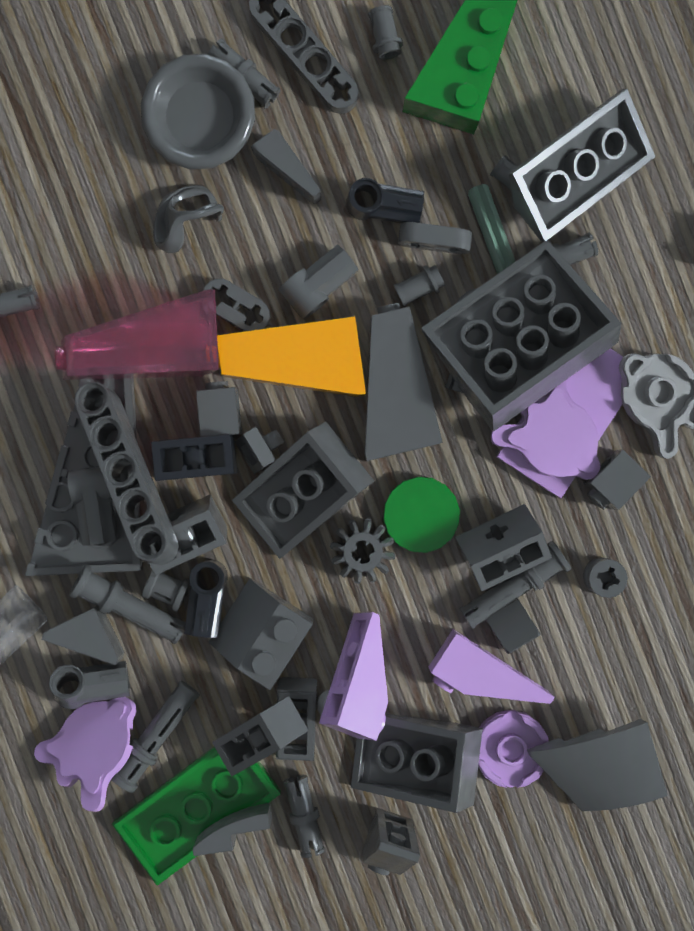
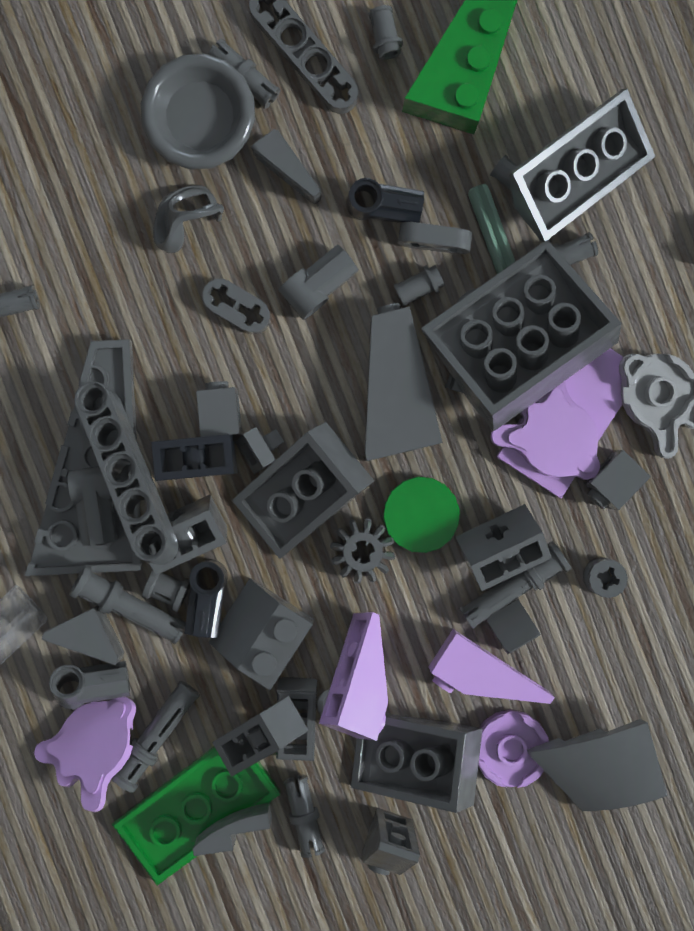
clear pink slope [54,290,219,380] -> none
light orange slope [211,316,366,397] -> none

